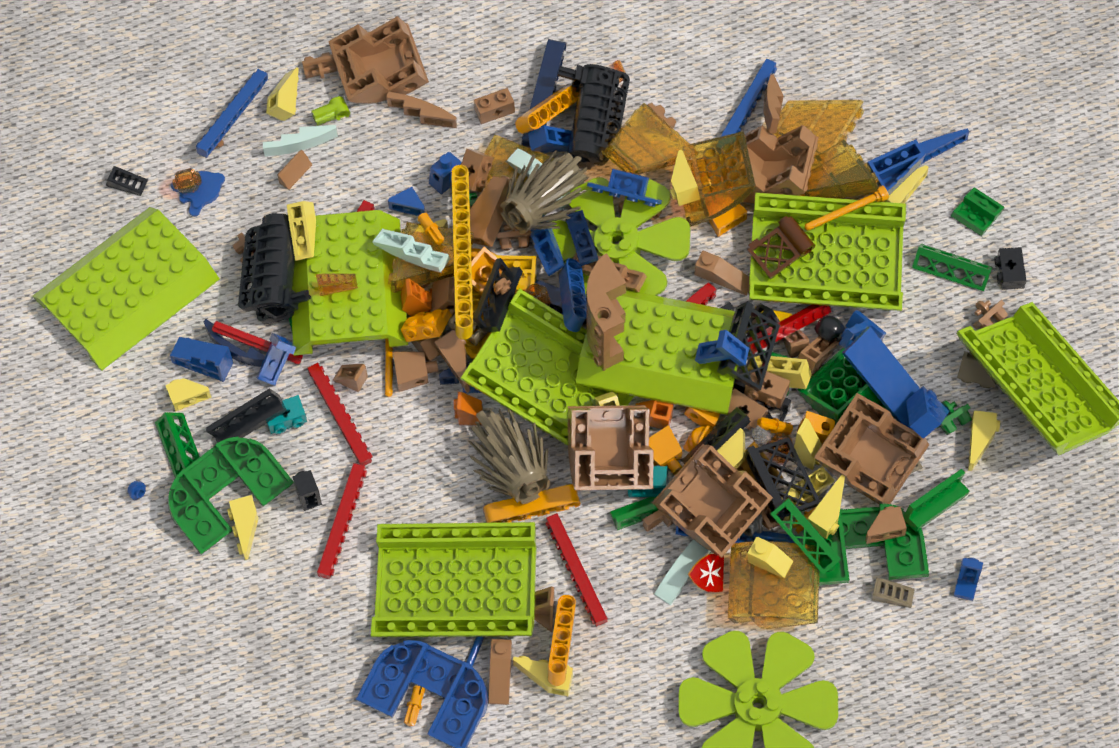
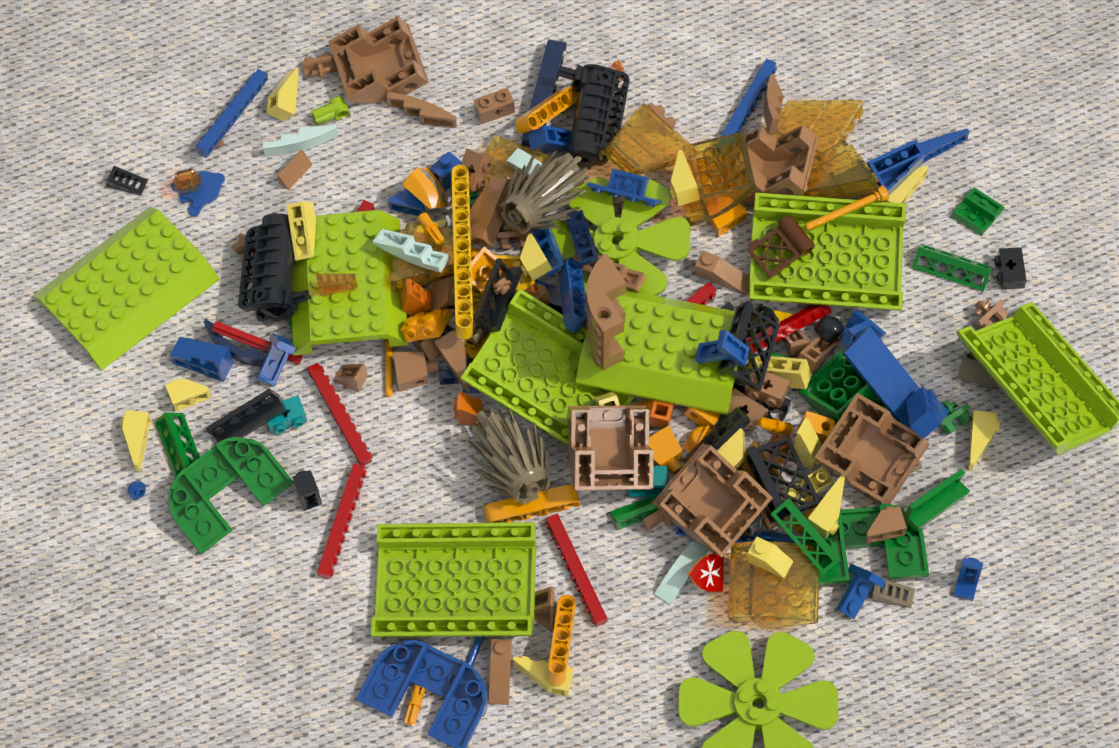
light yellow slope [227,495,258,560] -> none
none -> light yellow slope [120,410,151,472]
none -> light orange slope [402,167,450,209]
none -> light yellow slope [520,233,552,281]
none -> blue bracket [836,564,886,619]

